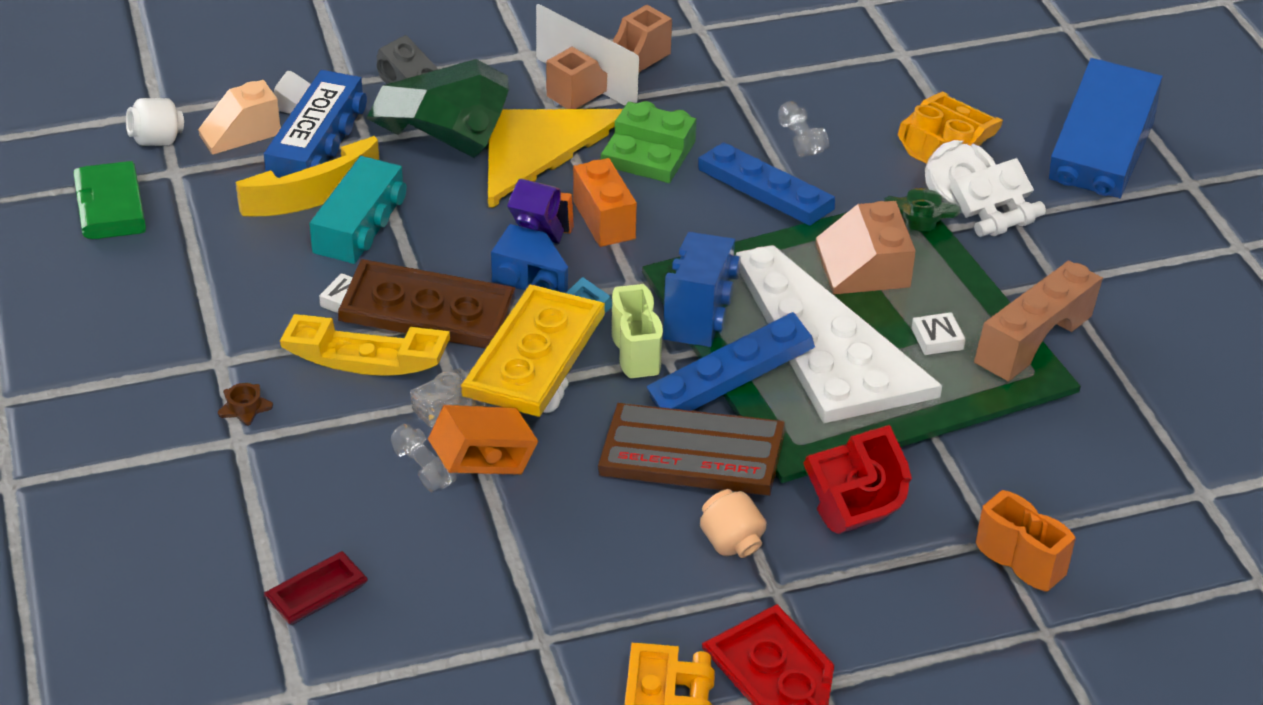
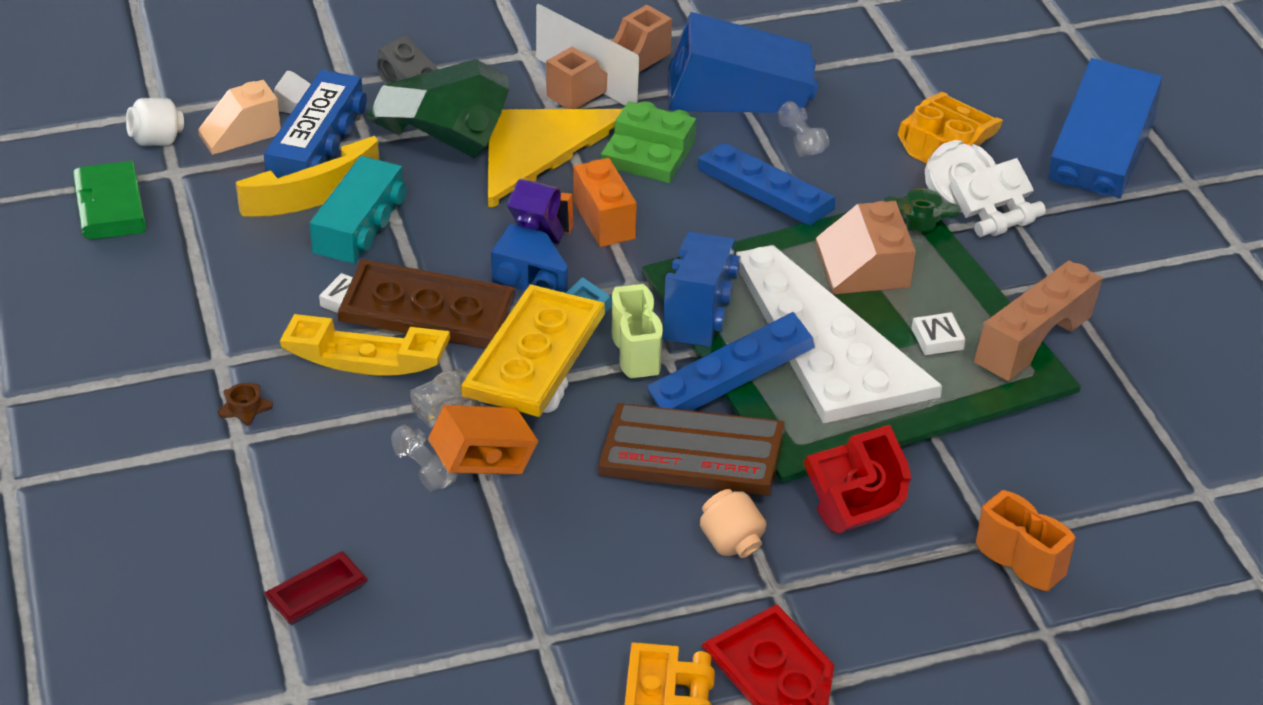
none -> blue slope [668,12,818,113]

